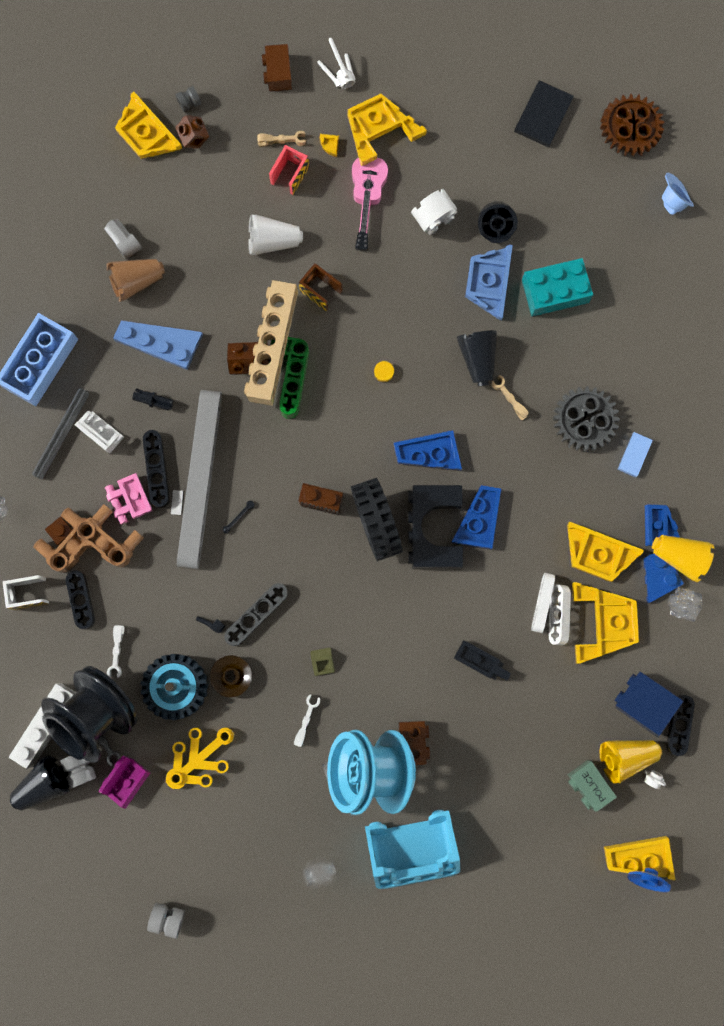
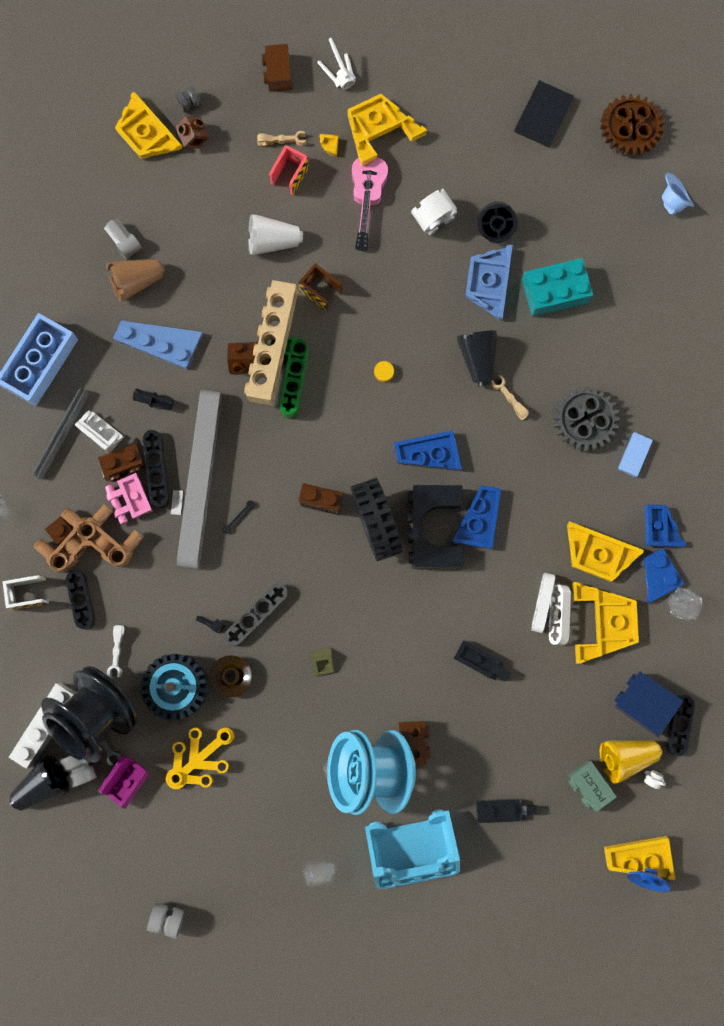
white piece [294,694,320,747] -> none
yellow cone [652,535,714,582] -> none
none -> reddish brown bracket [98,443,145,482]
none -> black hinge [476,799,537,823]

